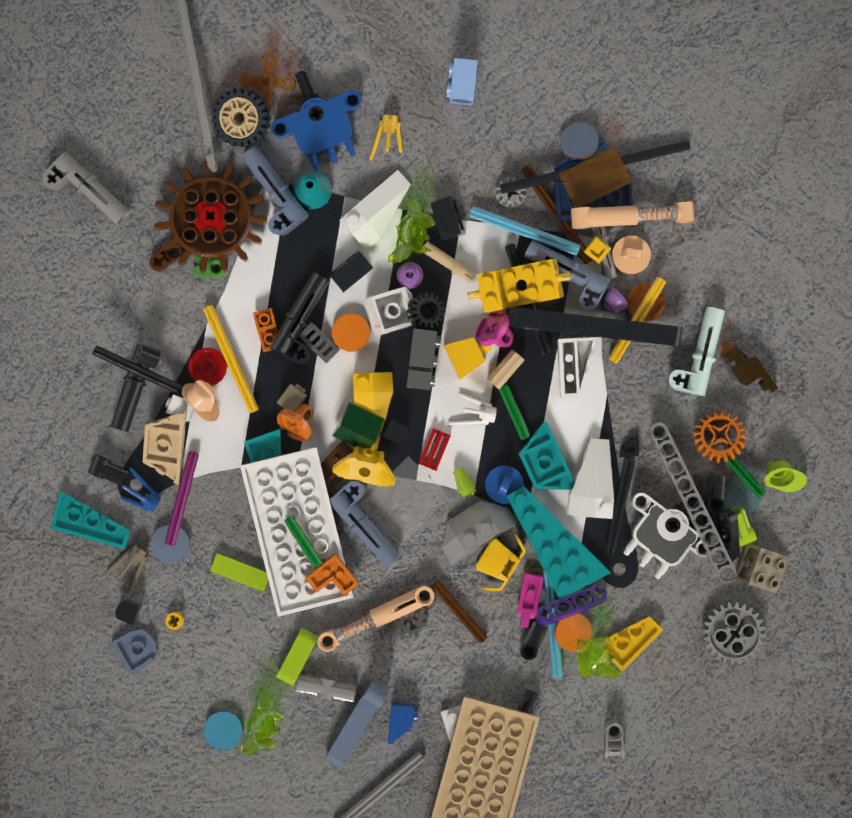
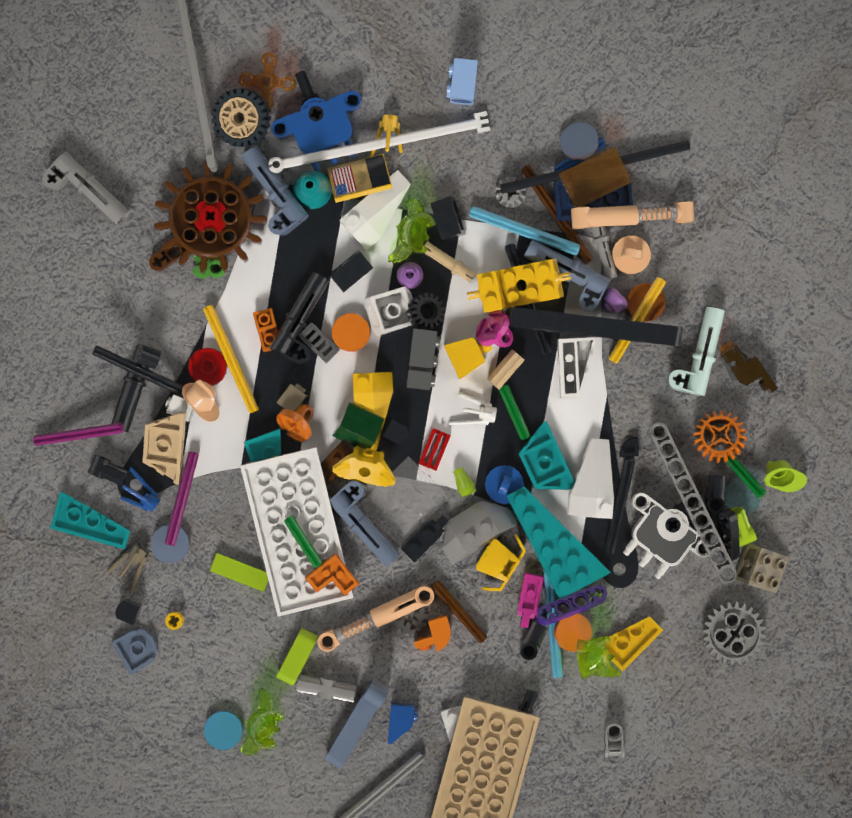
yellow tile [584,236,611,263] -> none
none -> magenta axle [33,423,124,446]
none -> white hinge [268,111,491,174]
none -> tile [327,154,392,203]
none -> black hinge [401,515,448,563]
none -> orange brick [414,614,451,651]

